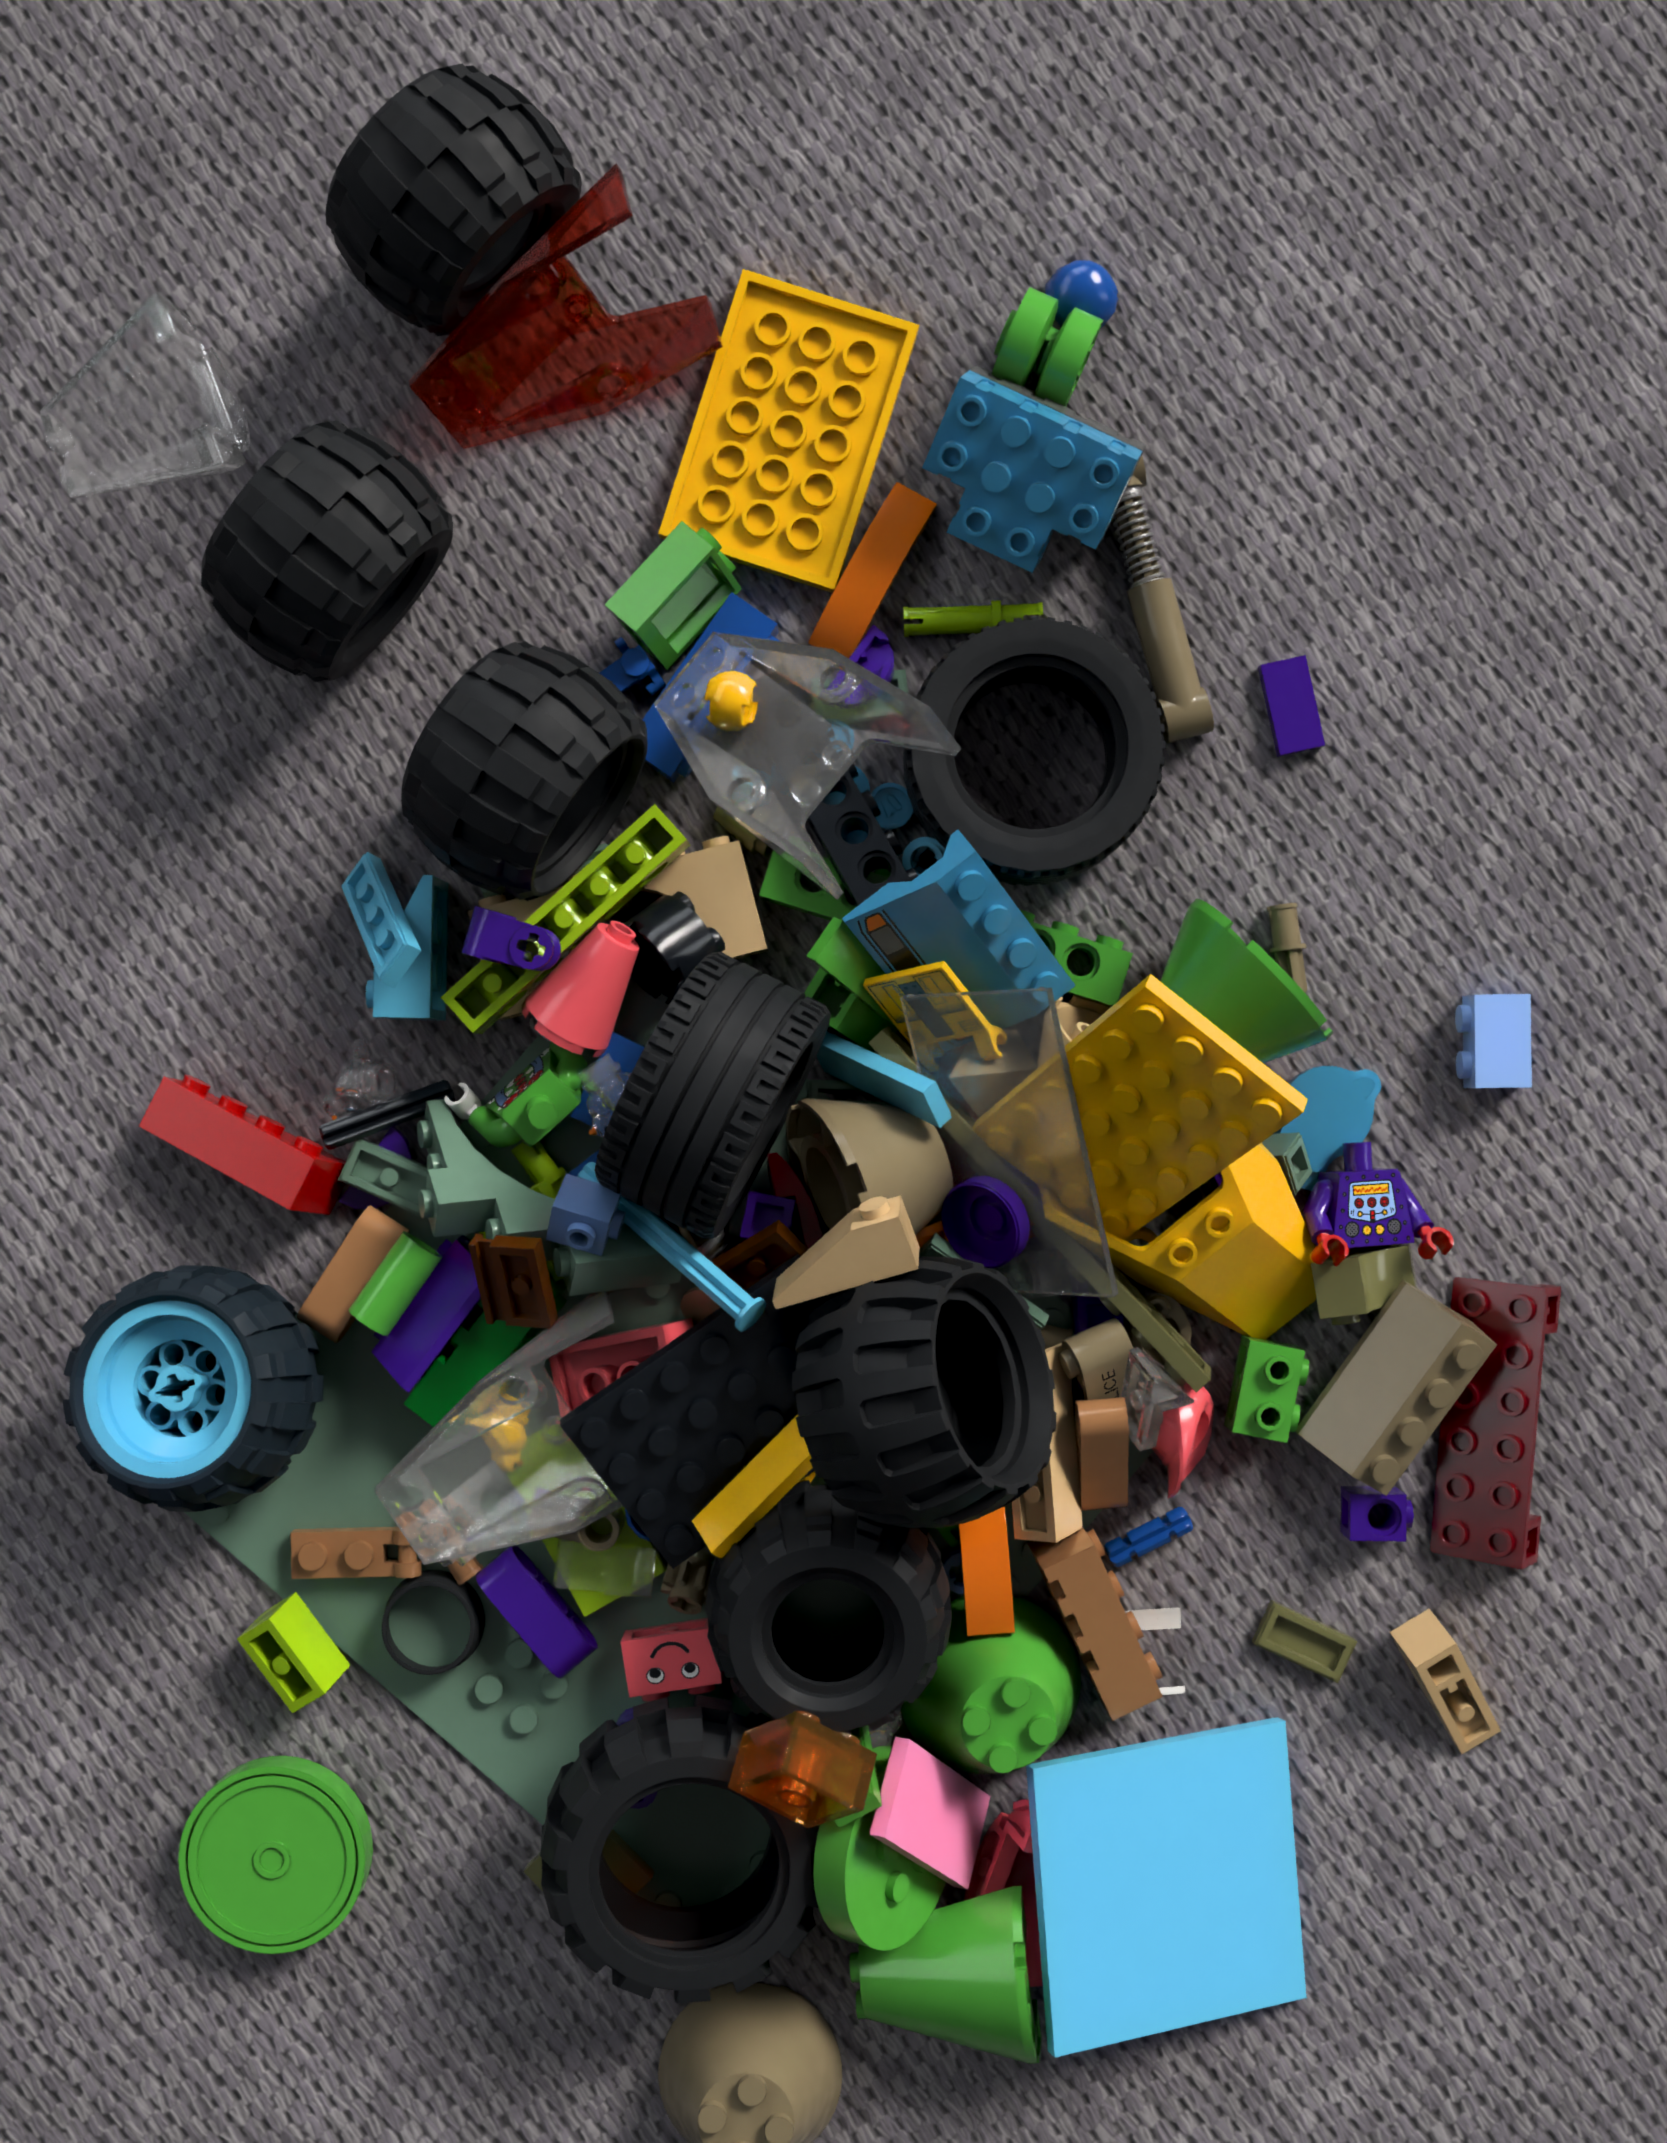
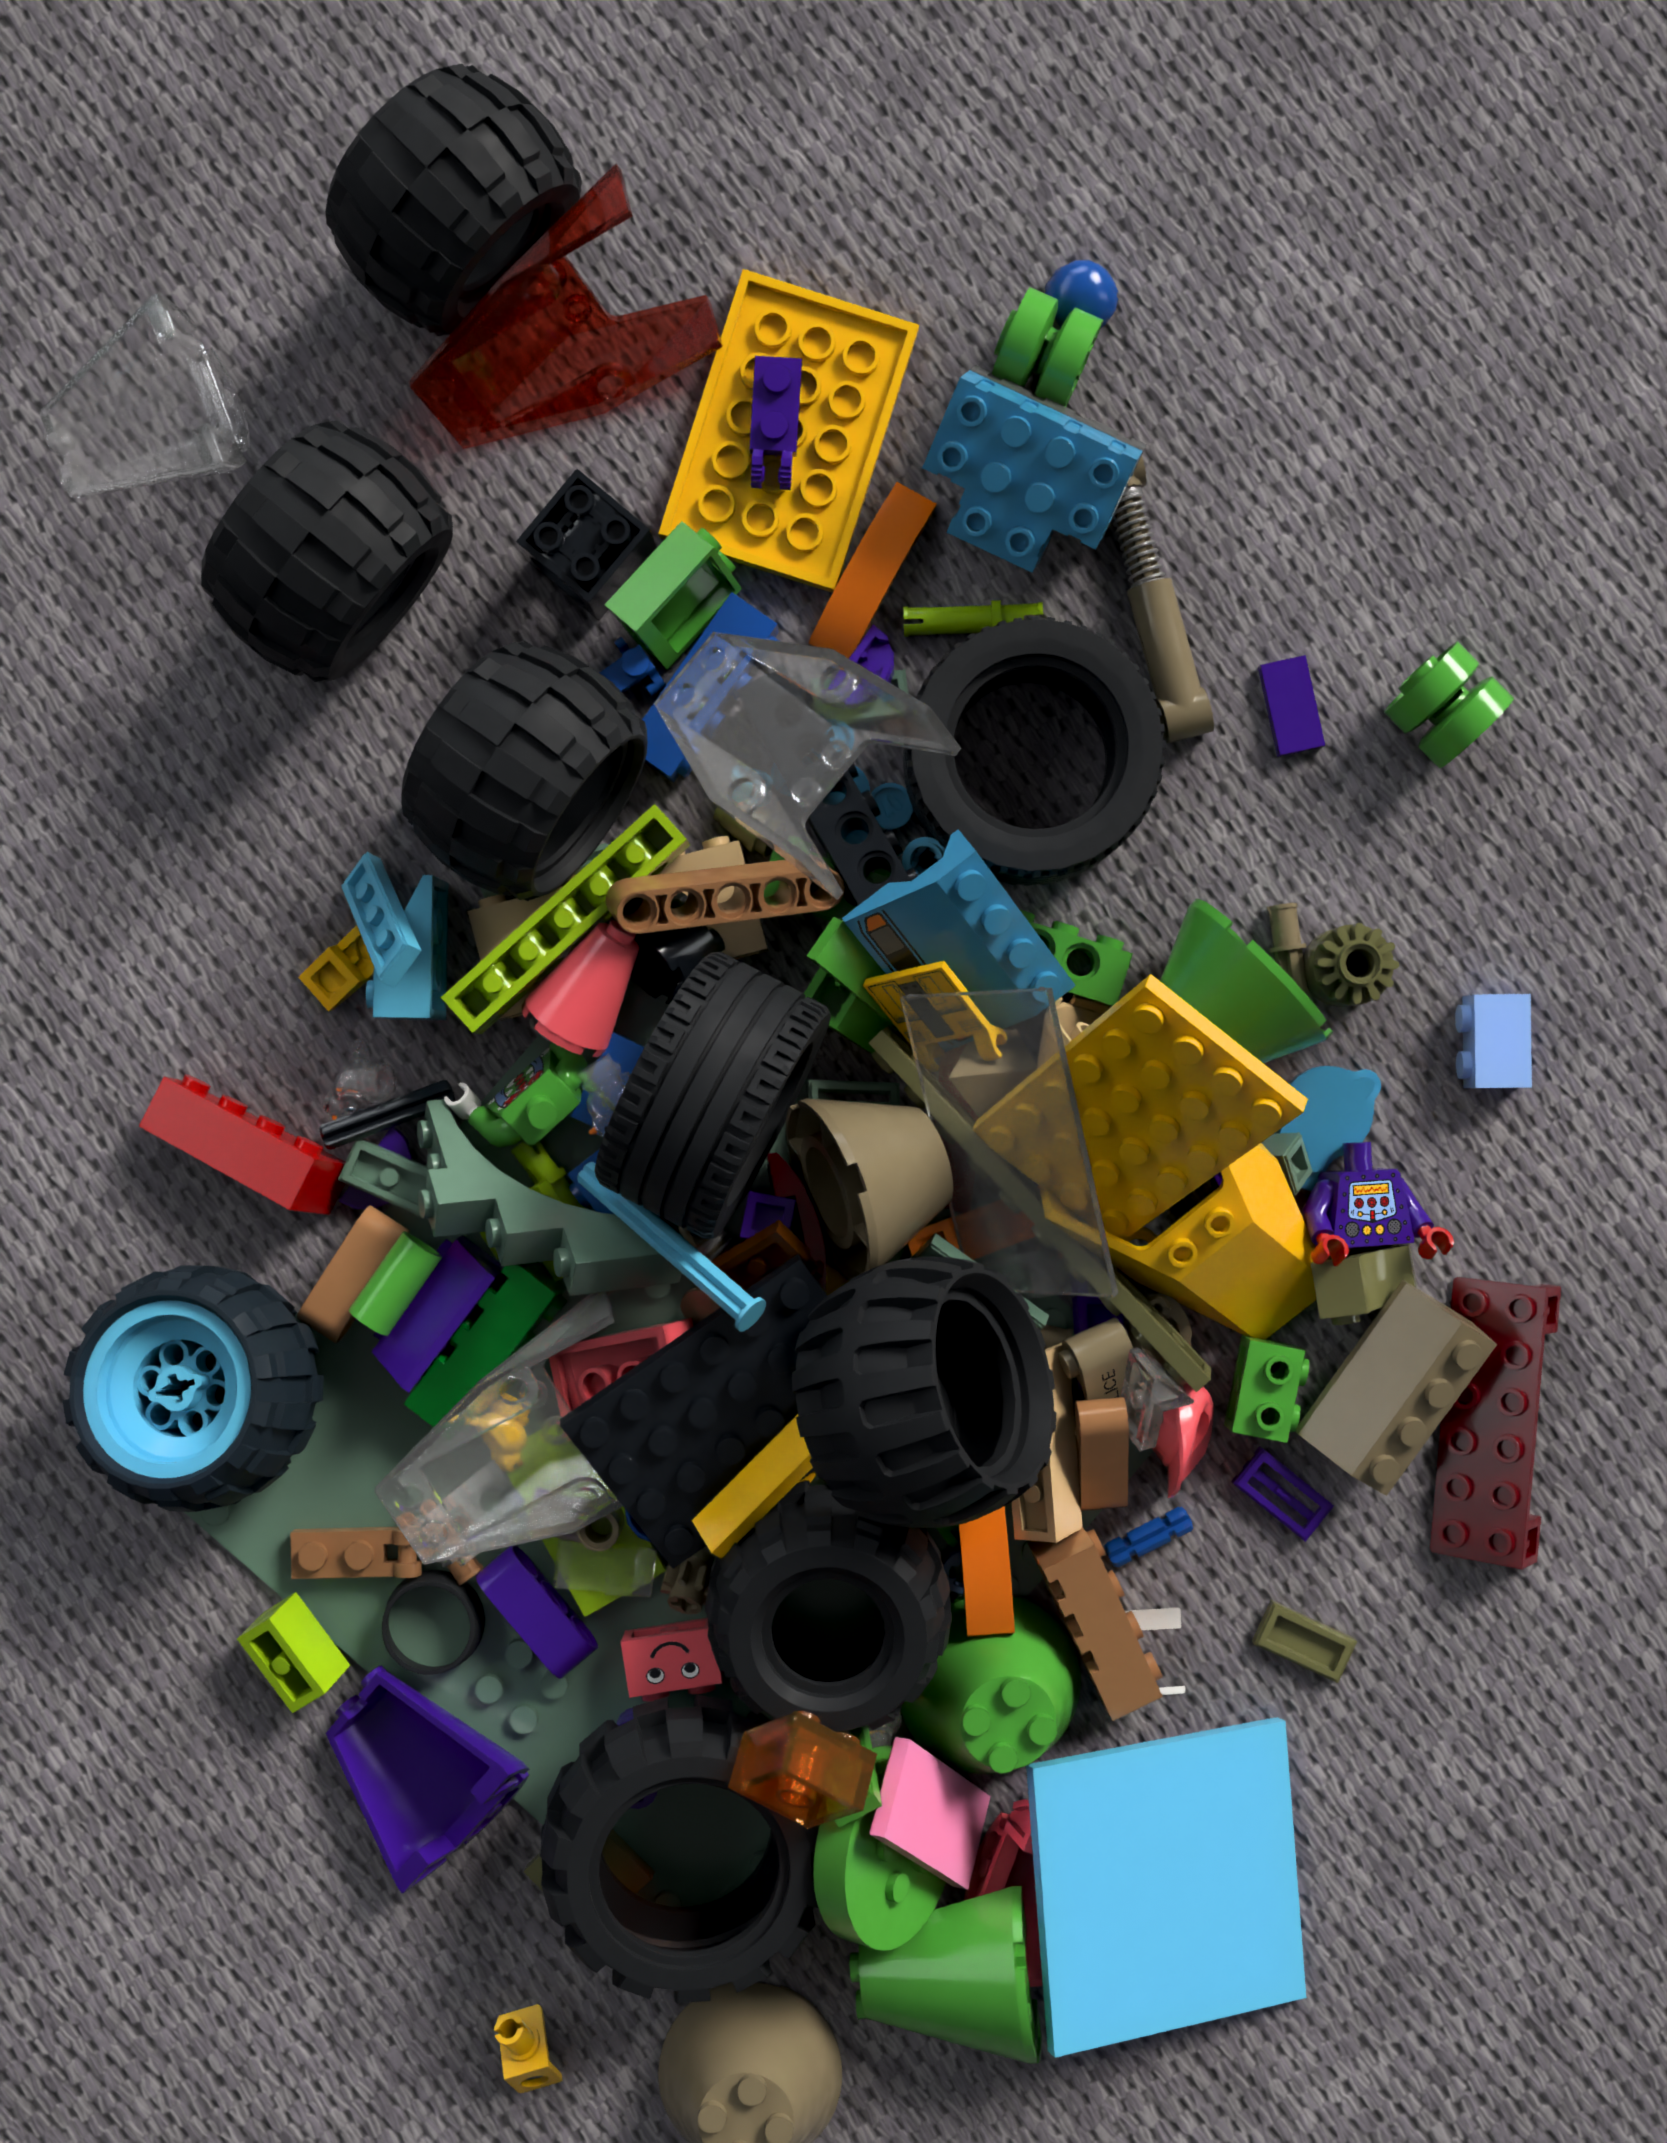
bright green brick [178,1756,373,1954] -> none
dark purple piece [462,906,561,971] -> none
reddish brown plate [468,1234,558,1329] -> none
medium blue brick [546,1173,626,1256] -> none
yellow piece [705,671,758,732] -> none
tan slope [772,1195,920,1309] -> none
medium azure tile [817,1031,952,1128] -> none
dark purple piece [941,1176,1030,1268] -> none
dark purple brick [1340,1486,1414,1542] -> none
tan slope [1390,1609,1501,1755] -> none
none -> yellow slope [298,925,374,1012]
none -> dark purple cone [326,1665,530,1894]
none -> yellow bracket [494,2004,563,2093]
none -> black brick [516,469,657,621]
none -> medium nougat beam [605,857,845,934]
none -> dark purple hinge [750,356,802,490]
none -> dark purple tile [1231,1446,1334,1542]
none -> olive gear [1303,923,1399,1007]
none -> bright green wheel [1384,641,1514,769]

